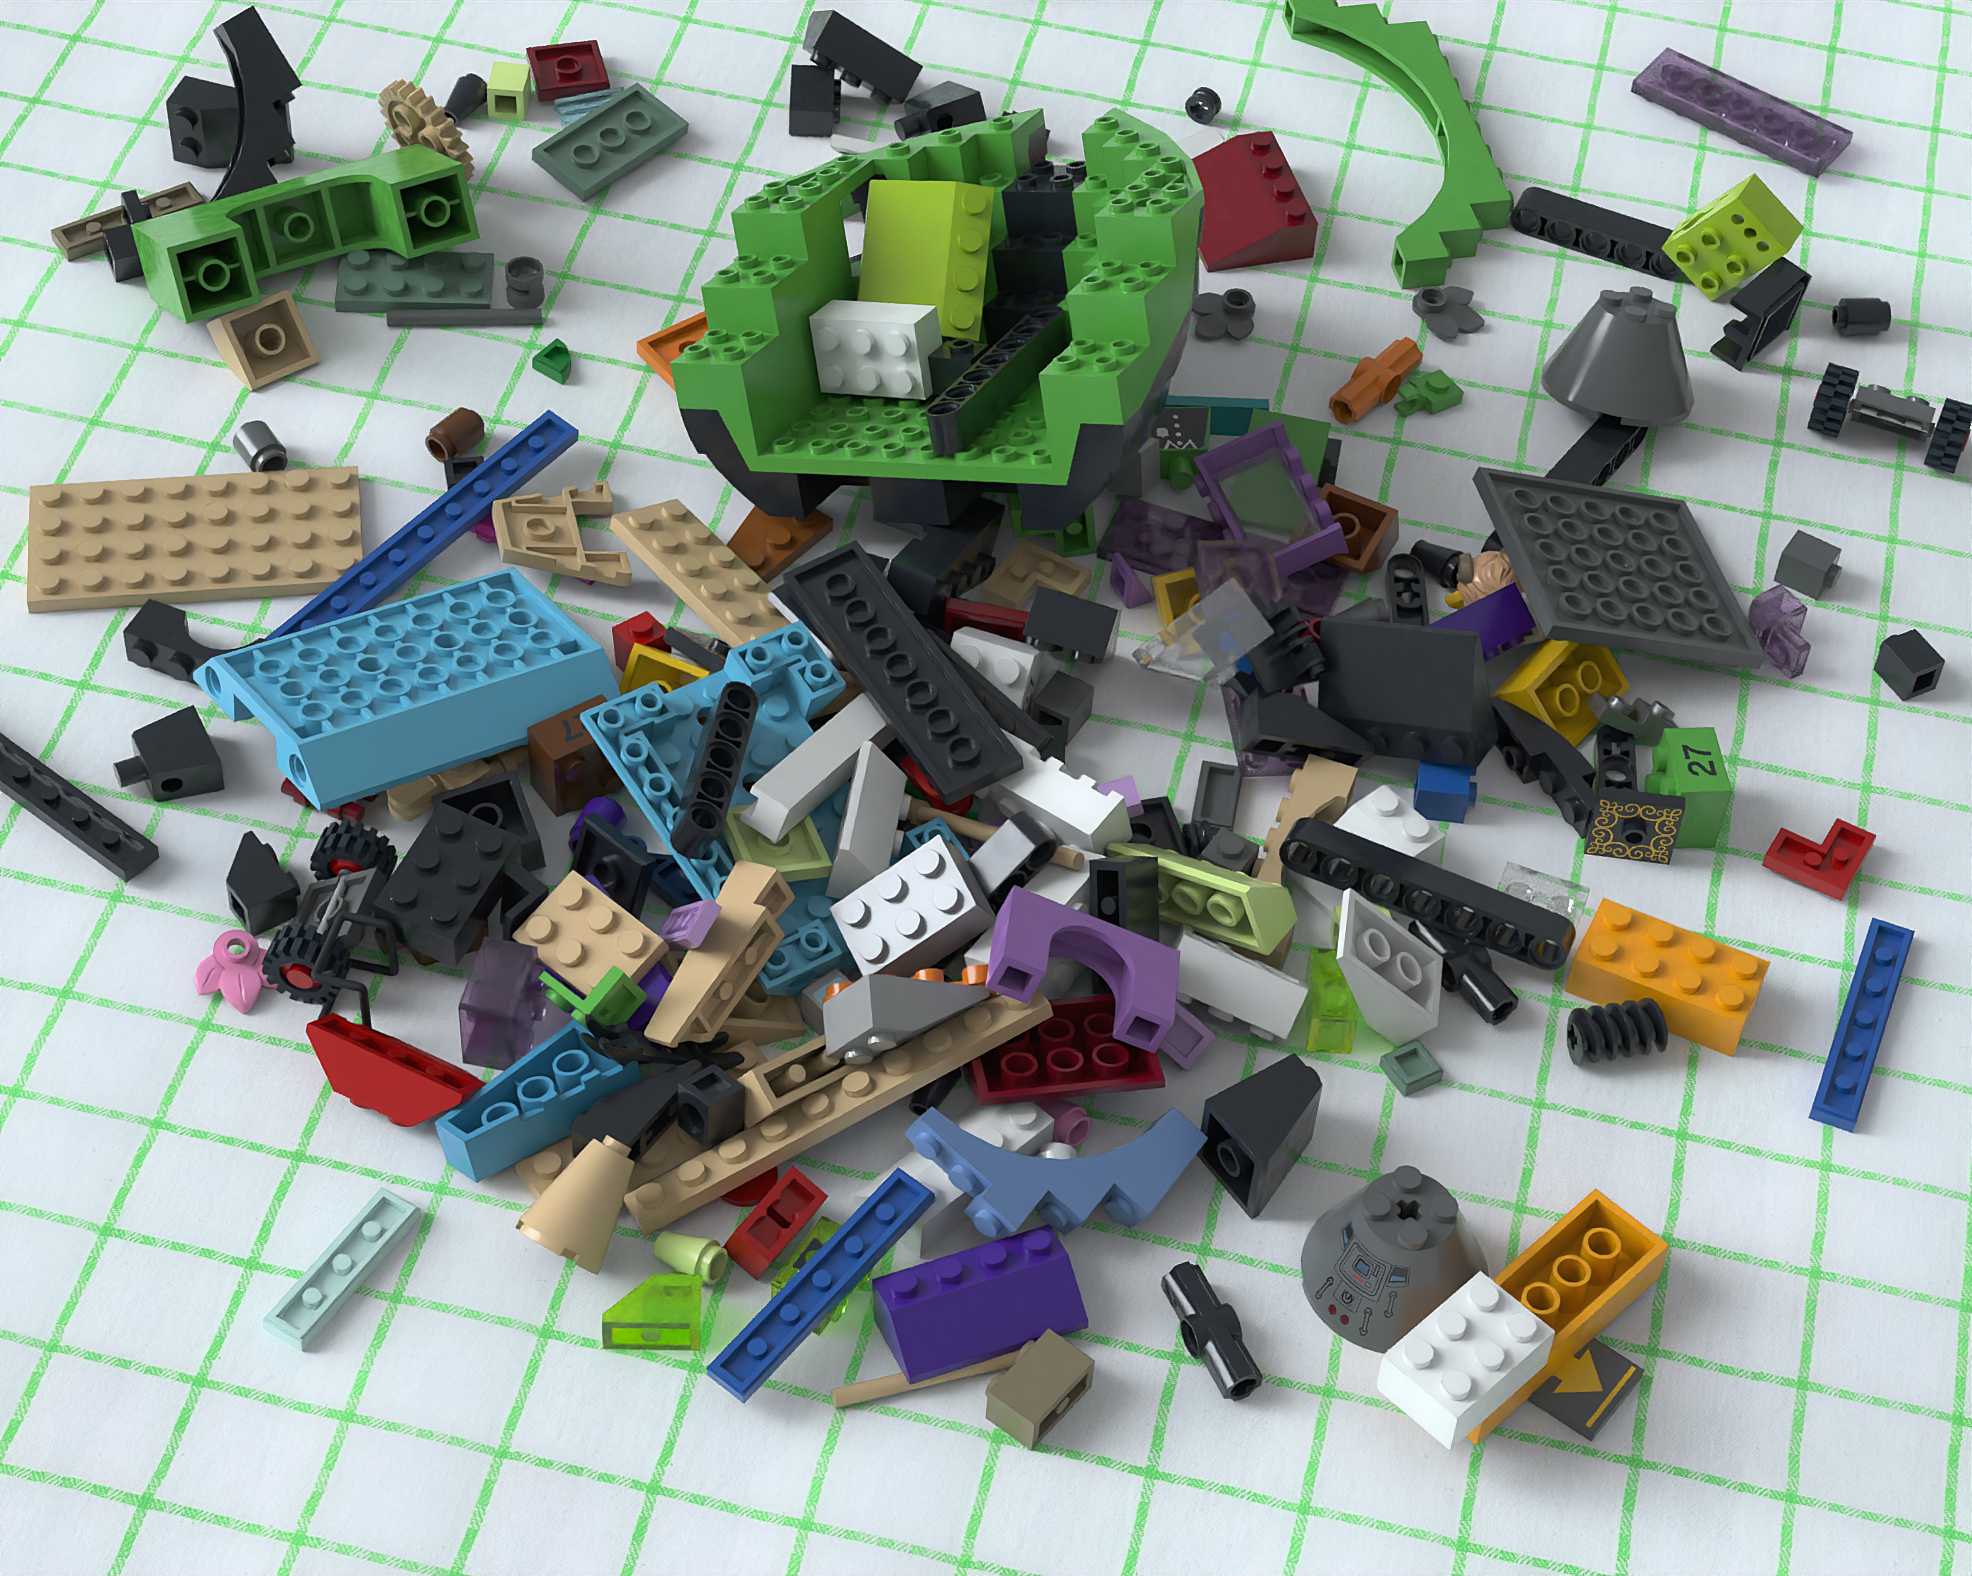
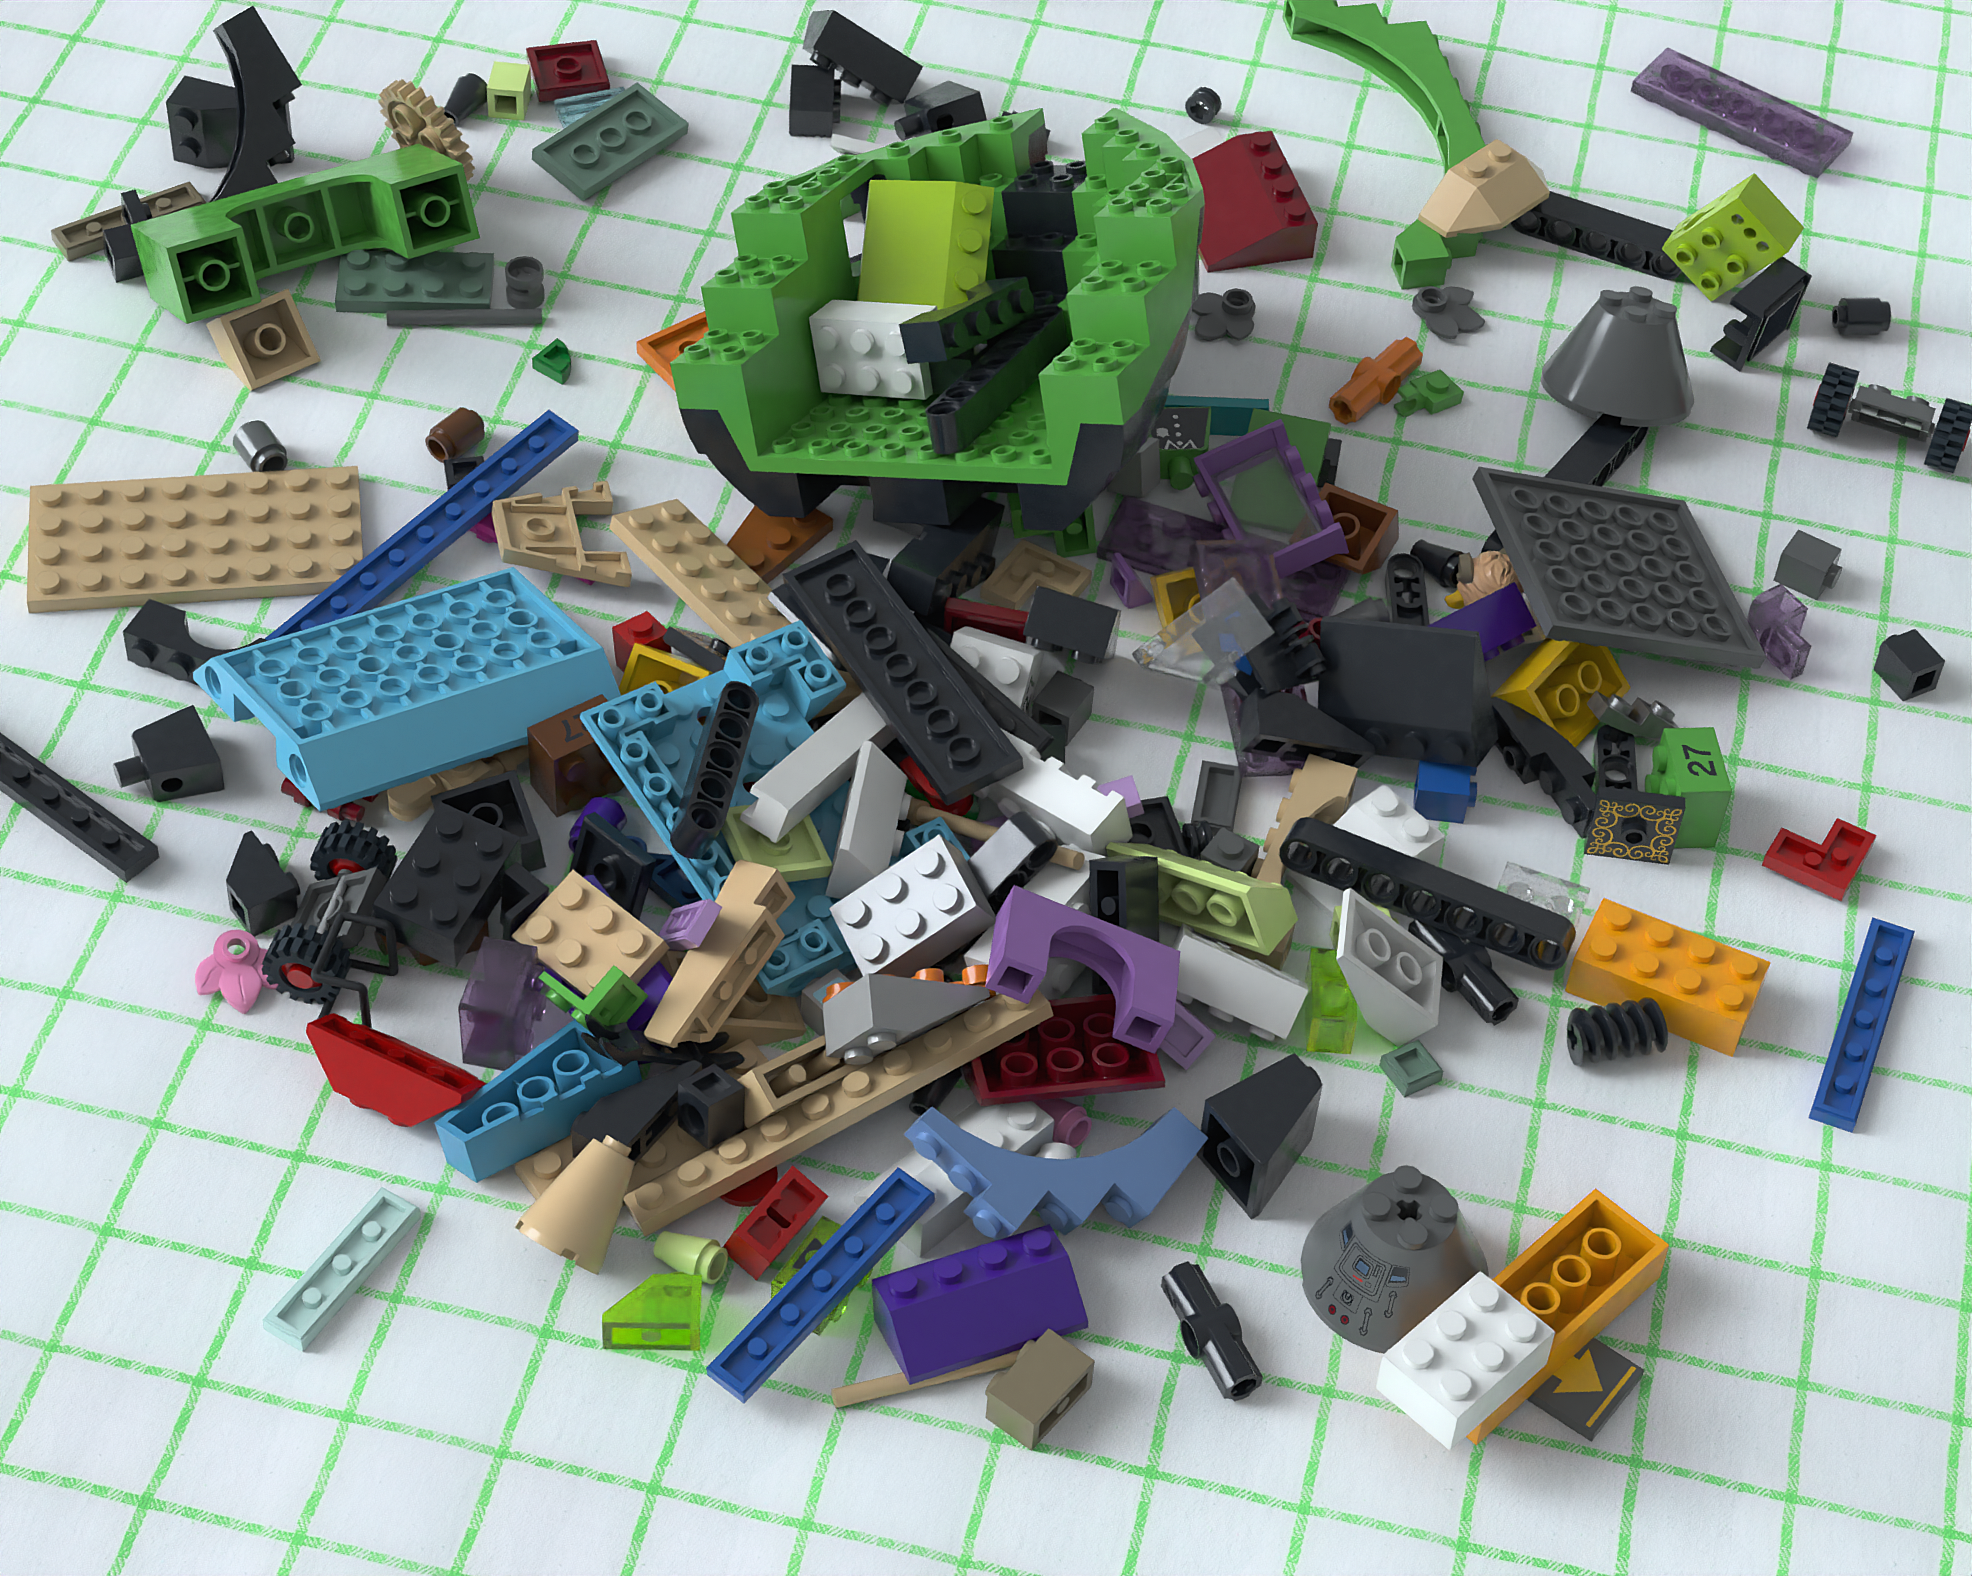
none -> arch [899,276,1035,364]
none -> tan wedge [1418,139,1550,238]

